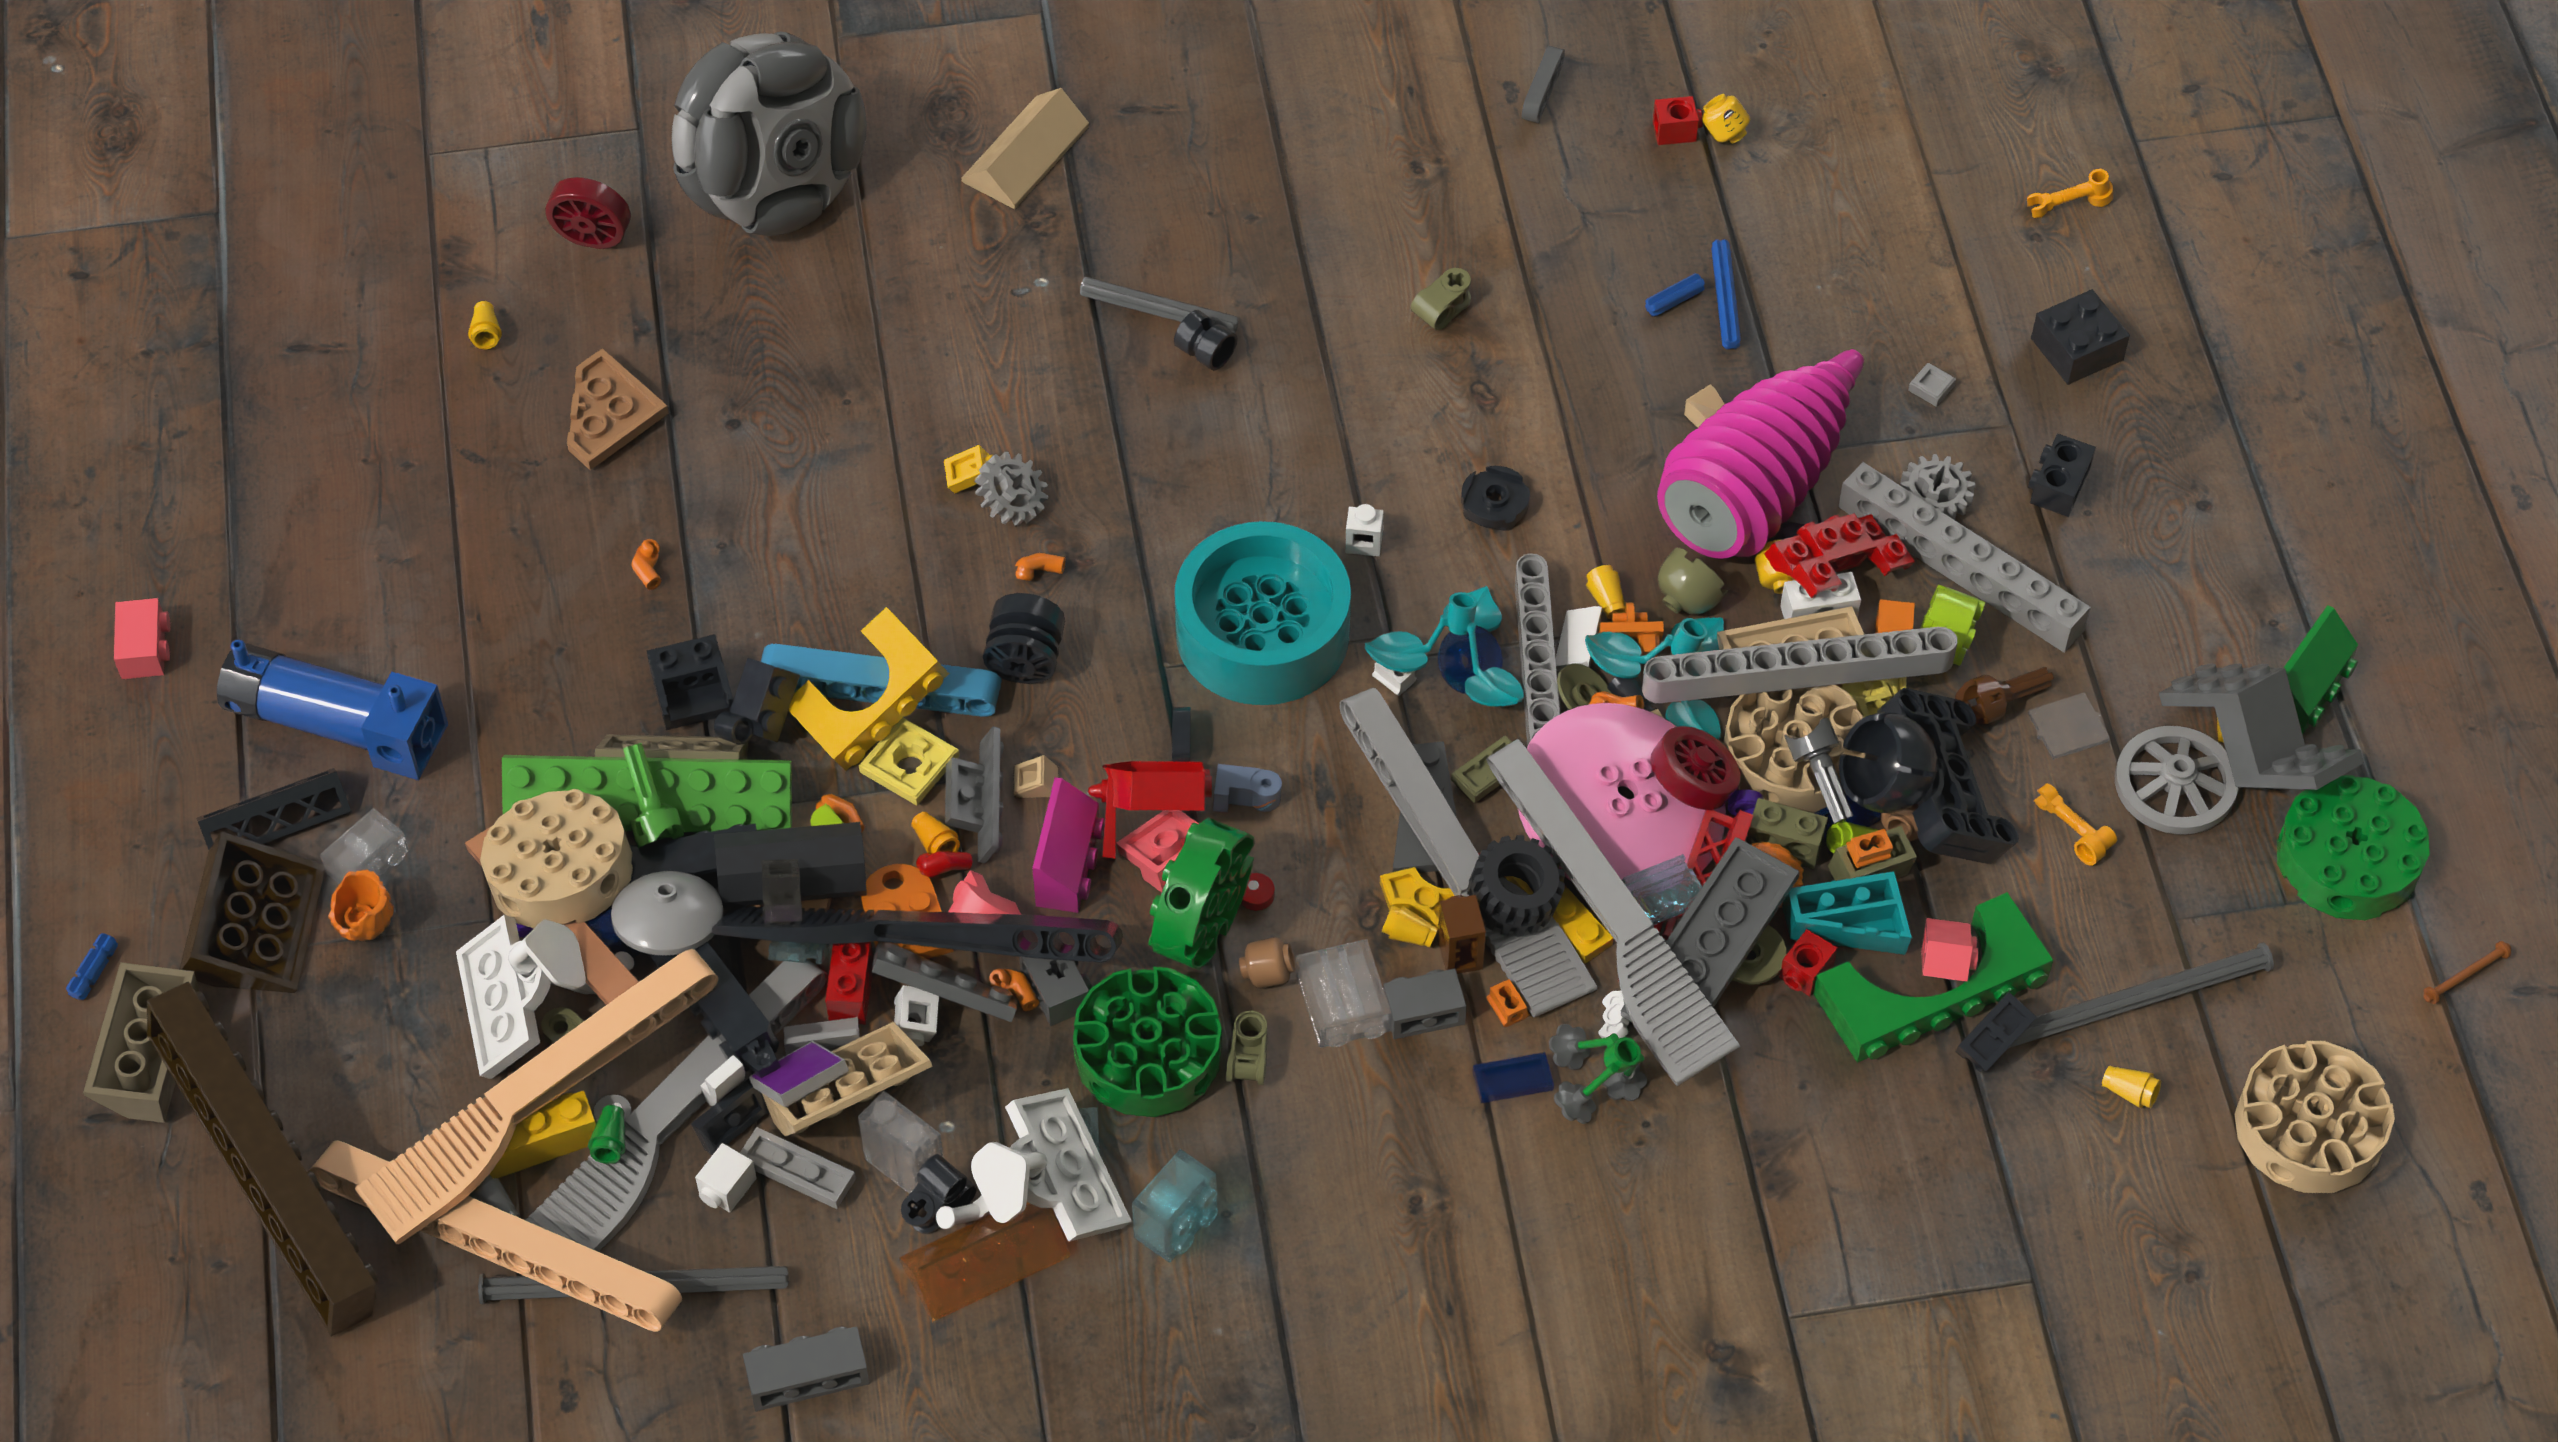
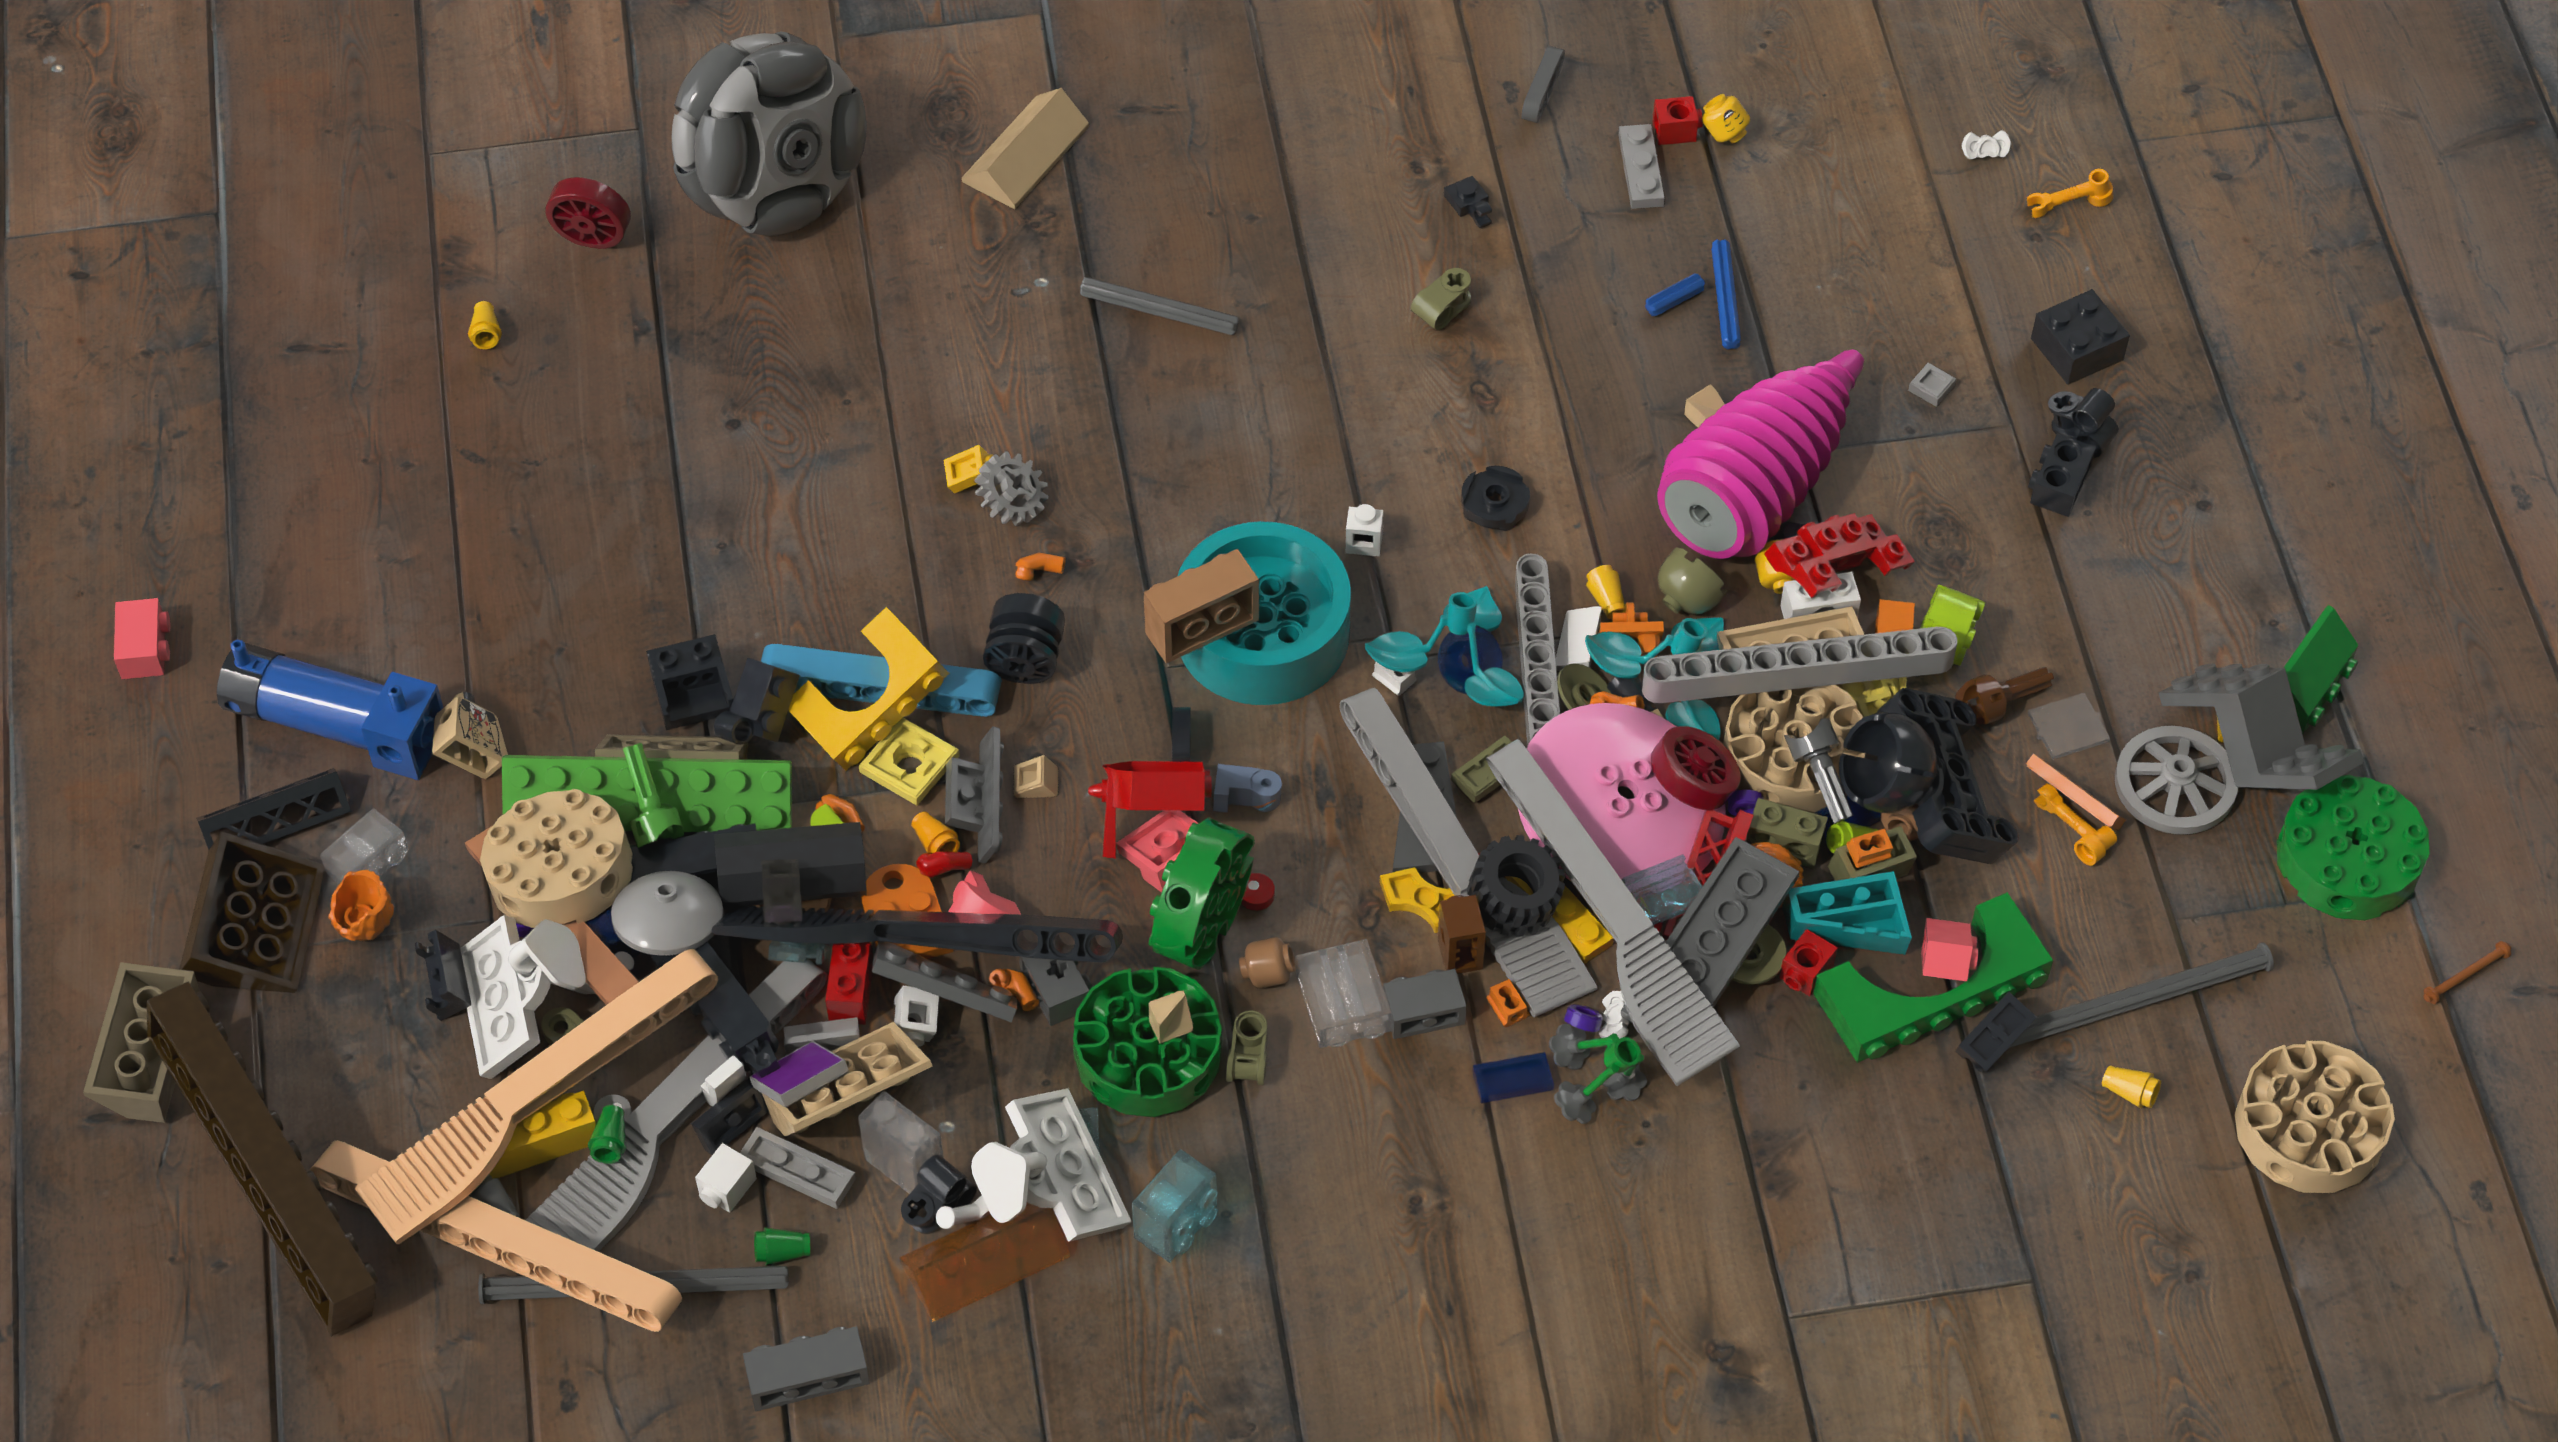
blue axle [66,933,118,1000] -> none
medium nougat plate [567,349,669,470] -> none
orange arm [631,539,662,590] -> none
dark pink slope [1032,777,1105,913] -> none
black wheel [1174,310,1238,371] -> none
yellow cone [1381,905,1438,948] -> none
light grey brick [1838,462,2090,653] -> none
light grey gear [1900,454,1975,520] -> none
none -> black hinge [415,930,471,1021]
none -> tan torso [432,692,508,780]
none -> green cone [754,1227,810,1265]
none -> medium nougat brick [1144,549,1259,664]
none -> tan slope [1148,991,1193,1043]
none -> black plate [1444,176,1492,229]
none -> dark purple tile [1564,1004,1603,1032]
none -> light grey plate [1618,124,1664,209]
none -> white piece [1962,130,2011,160]
none -> orange tile [2026,754,2126,830]
none -> black piece [2048,388,2119,458]

